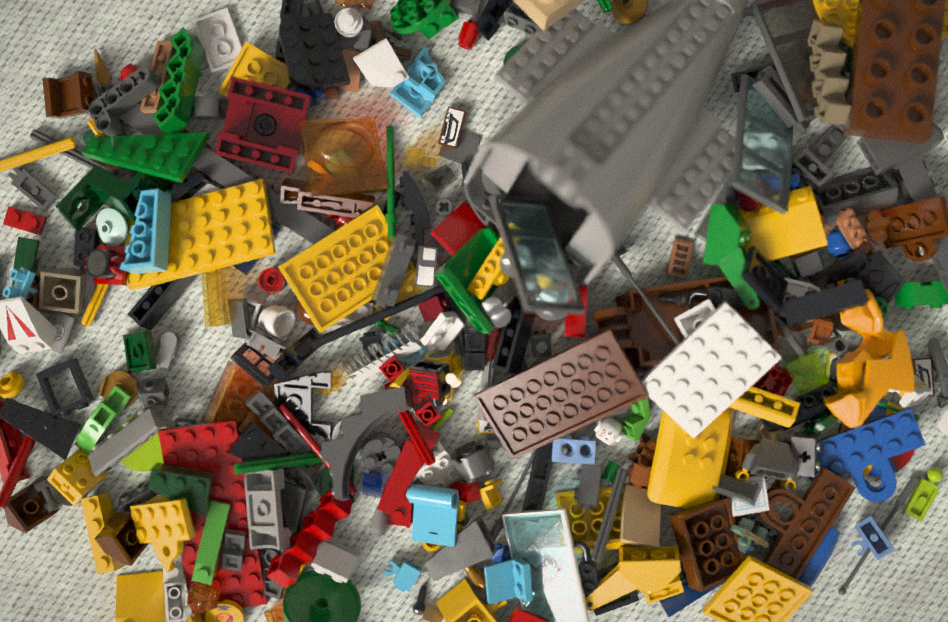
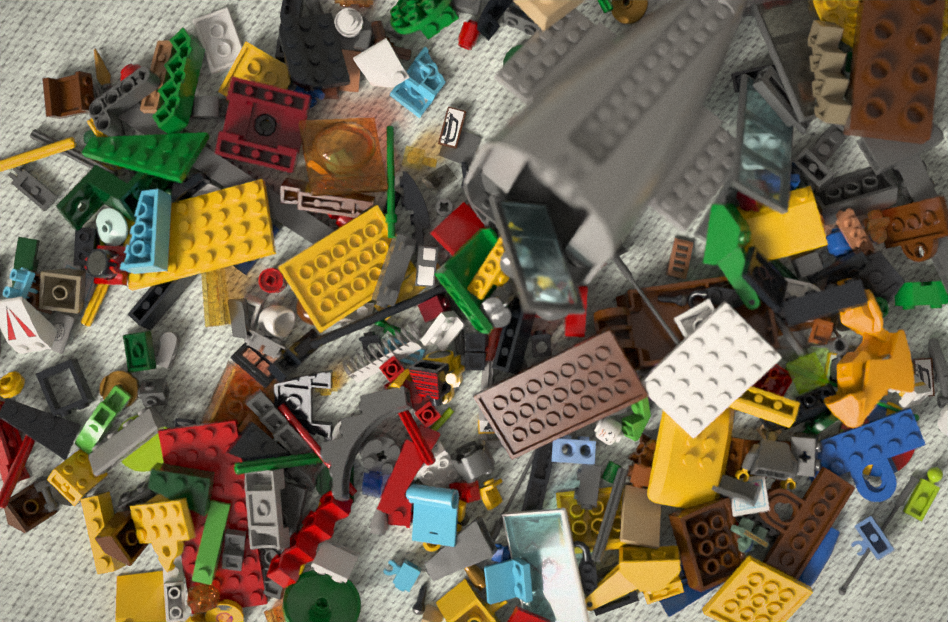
red plate [3,206,47,236] -> none

